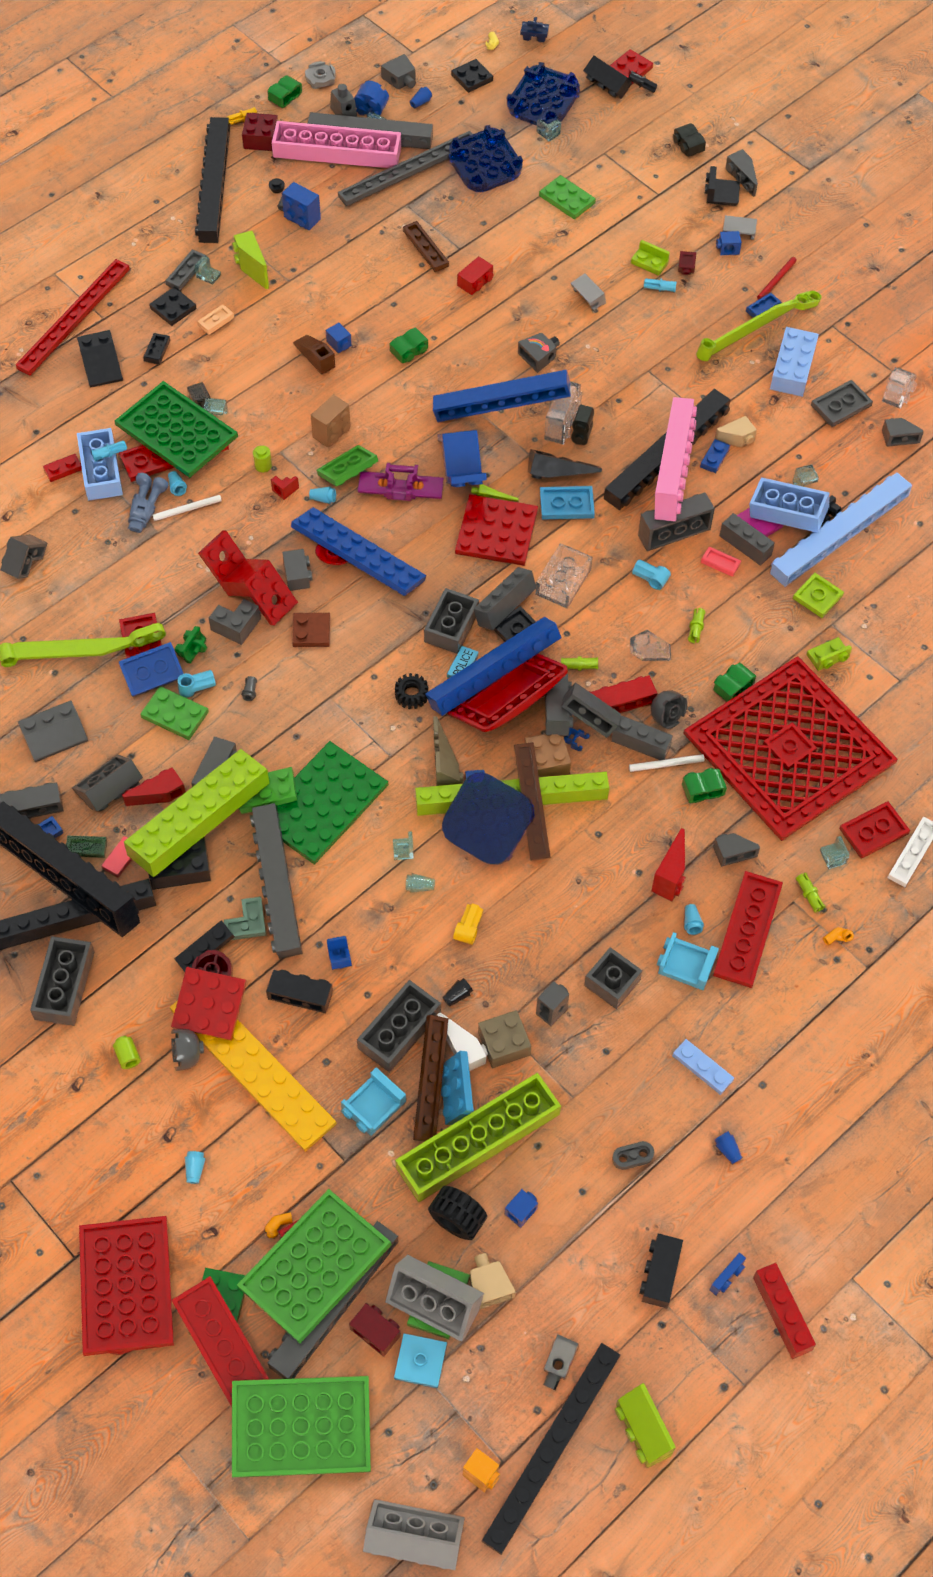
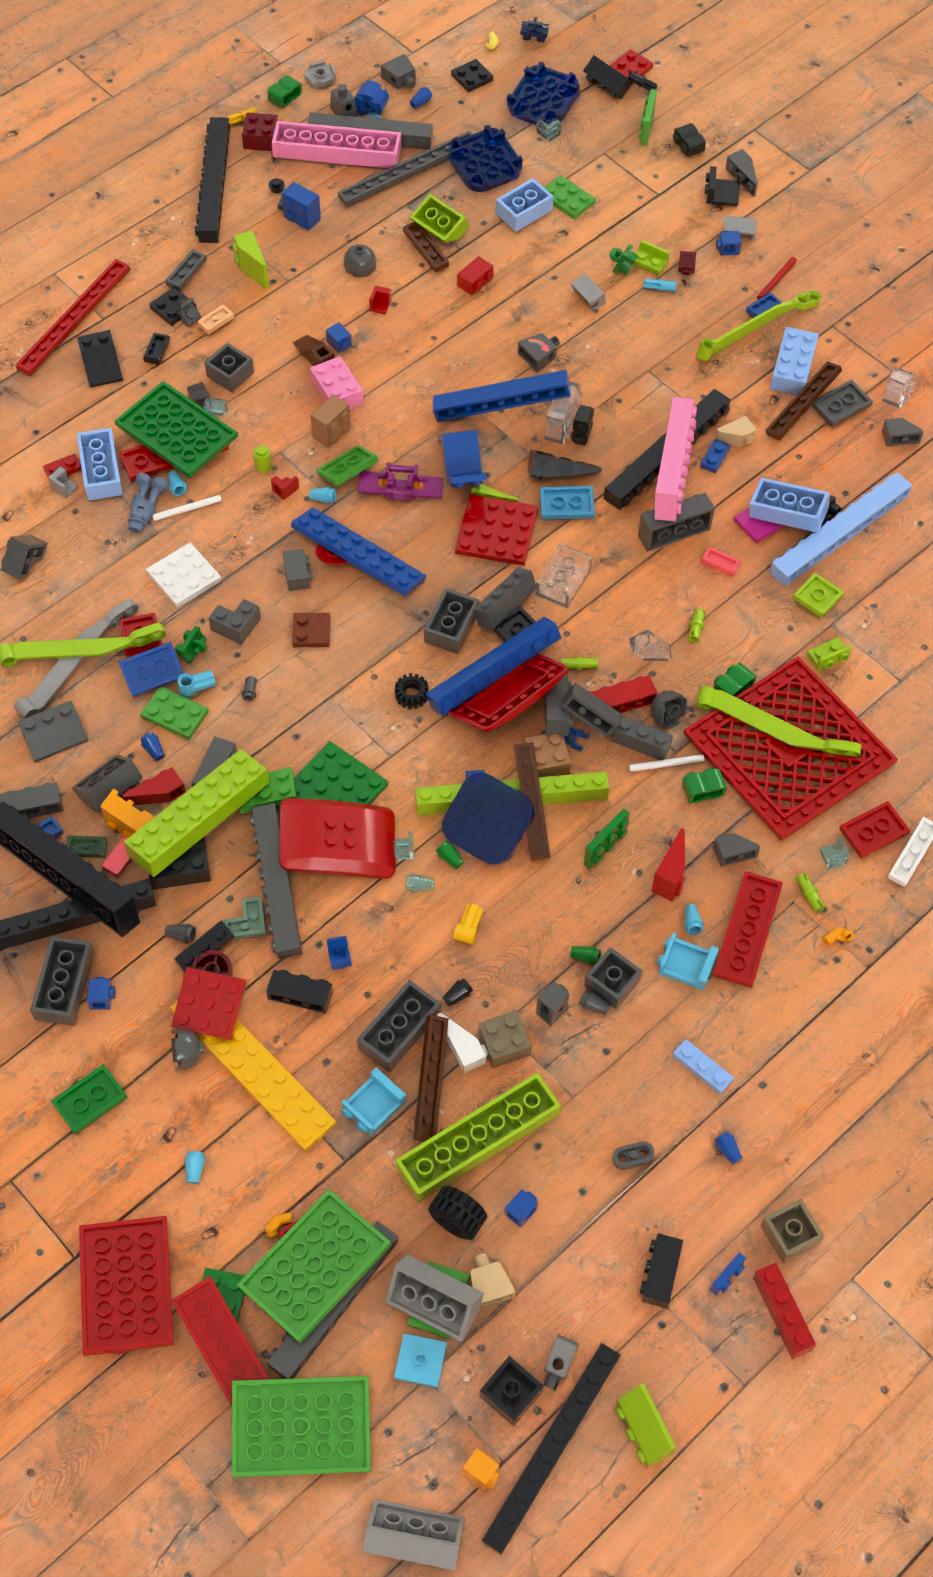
medium azure axle [91,441,127,461] -> none
lime brick [113,1036,141,1069] -> none
clear light blue panel [195,255,221,285] -> none
red bracket [198,530,298,626] -> none
dark red brick [349,1303,401,1357] -> none
green brick [389,327,428,364] -> none
dark tan wedge [433,716,463,786] -> none
dark azure plate [441,1051,474,1125] -> none
medium azure tile [447,646,479,678] -> none
medium azure piece [632,560,671,590] -> none
dark grey brick [719,513,775,566] -> none
clear light blue panel [792,464,819,487] -> none
none -> light grey piece [14,599,138,719]
none -> light grey panel [48,466,78,498]
none -> green plate [51,1064,128,1135]
none -> blue brick [87,977,115,1010]
none -> light orange wedge [100,789,154,838]
none -> blue cone [140,732,165,761]
none -> white plate [146,543,222,608]
none -> dark grey cone [165,924,196,943]
none -> dark grey bracket [176,298,202,327]
none -> dark grey brick [204,343,254,392]
none -> red wedge [279,798,396,879]
none -> bright pink brick [310,356,364,409]
none -> dark grey cylinder [344,244,376,277]
none -> red panel [369,285,391,314]
none -> lime slope [409,194,469,243]
none -> green cone [436,841,464,869]
none -> black brick [479,1356,544,1427]
none -> light blue brick [496,178,554,232]
none -> green cone [570,946,601,966]
none -> dark grey cone [579,990,611,1015]
none -> green plate [583,808,630,869]
none -> green hips [609,244,638,275]
none -> bright green plate [639,89,657,146]
none -> lime piece [696,686,862,757]
none -> dark tan brick [761,1199,824,1263]
none -> reddish brown plate [765,361,842,440]

